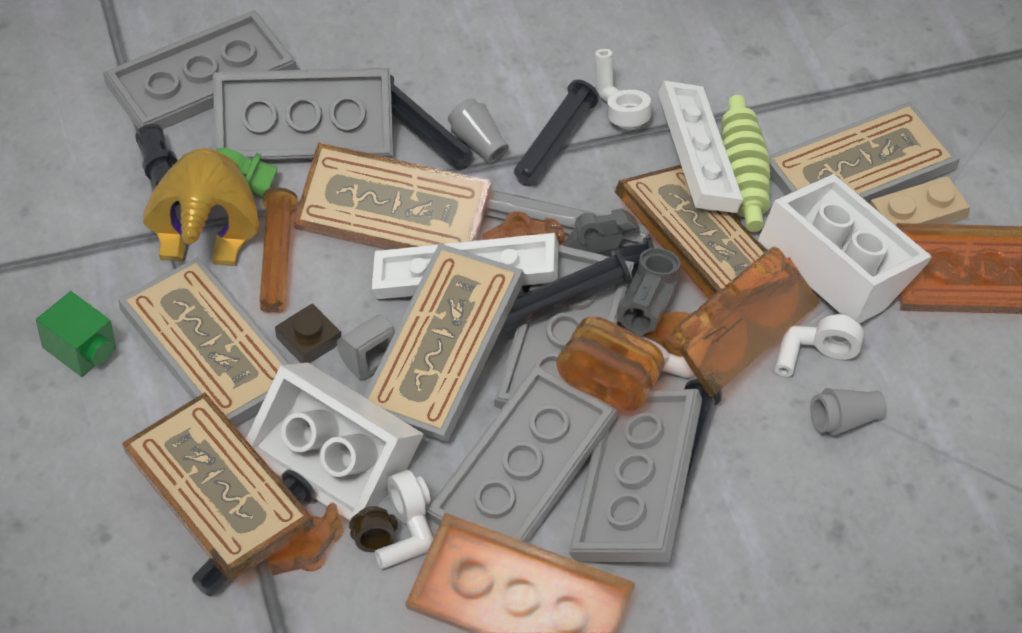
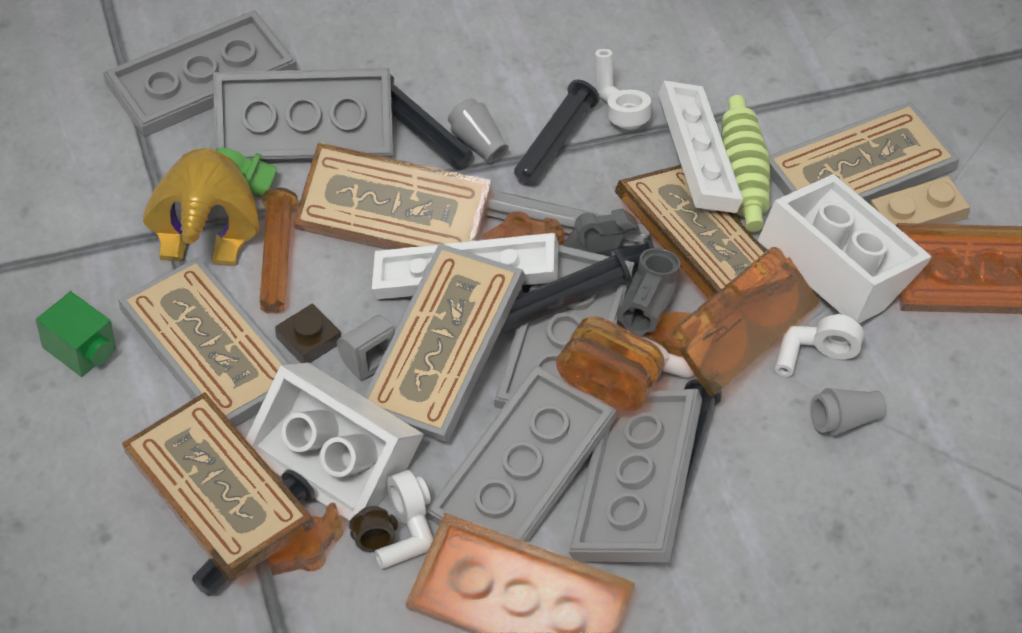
black pin [135,124,180,206] -> none

